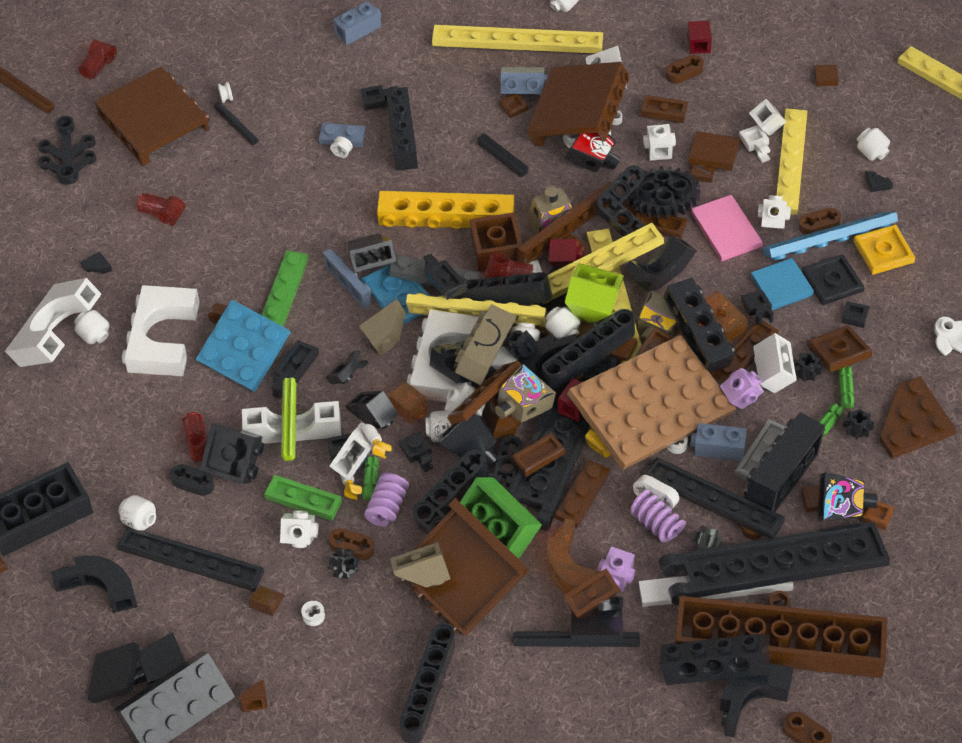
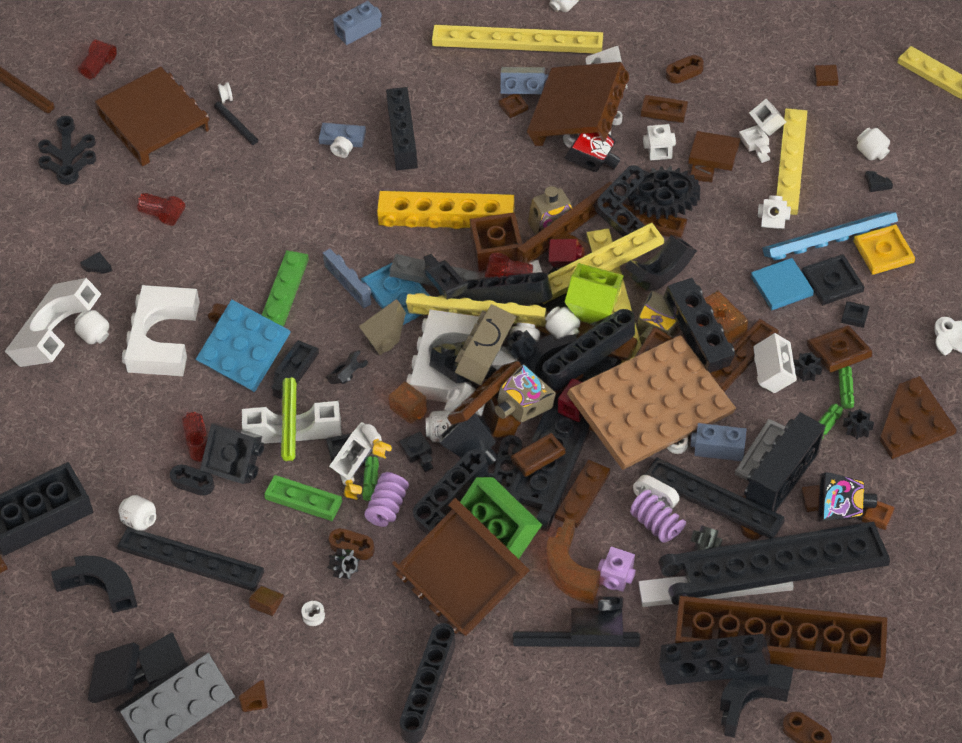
white brick [280,510,318,548] -> none
black slope [345,391,399,429] -> none
black torso [348,234,396,273] -> none
black plate [361,85,398,110] -> none
dark tan slope [390,542,450,588] -> none
black axle [477,133,529,177] -> none
reddish brown plate [564,568,621,619] -> none
yellow tile [585,430,611,458] -> none
dark red brick [687,21,712,54] -> none
bright pink tile [691,195,762,261] -> none
lavender brick [720,368,764,409] -> none
black plate [741,291,774,325] -> none
reddish brown hinge [768,591,790,607] -> none
reddish brown beam [799,208,841,235] -> none

